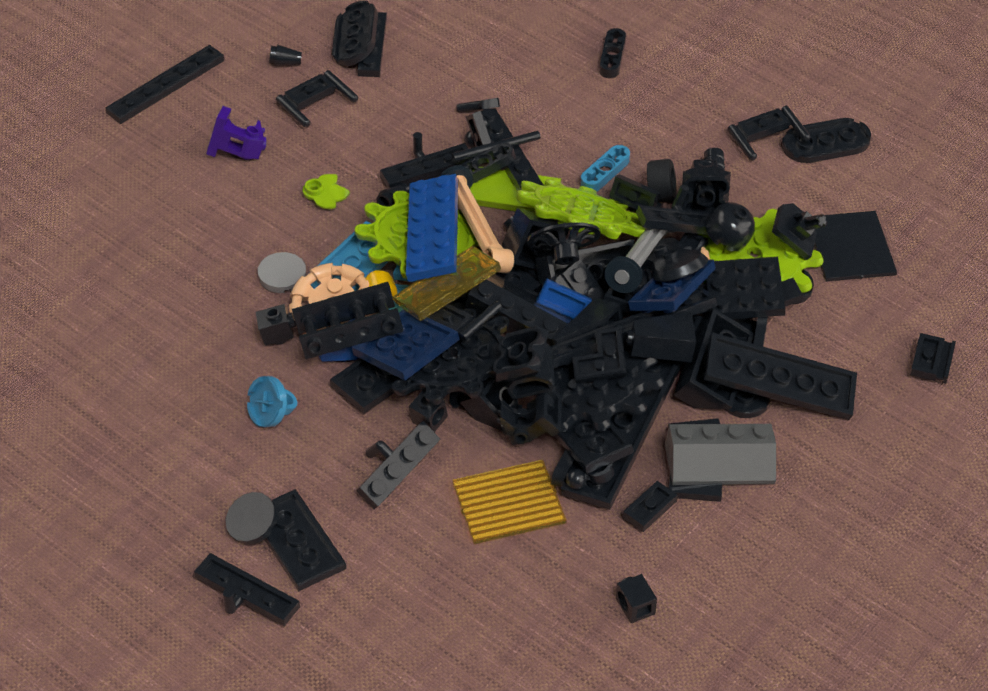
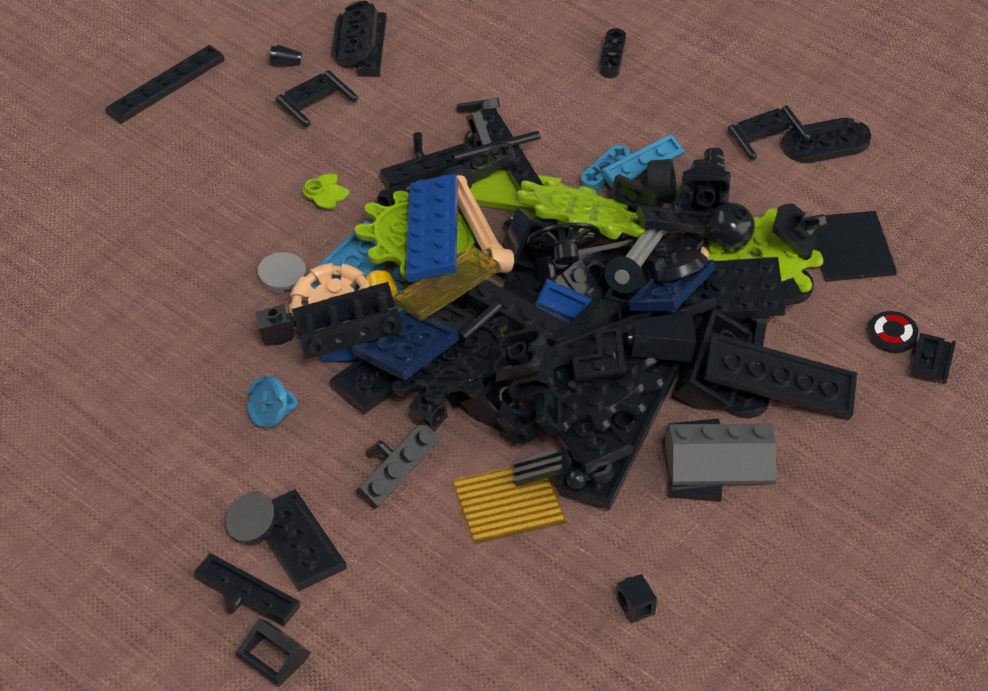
dark purple tile [206,106,266,160] -> none
black plate [623,481,678,532] -> none
none -> black tile [236,618,311,687]
none -> black tile [513,448,565,487]
none -> dark azure tile [600,134,685,188]
none -> tile [868,311,918,353]

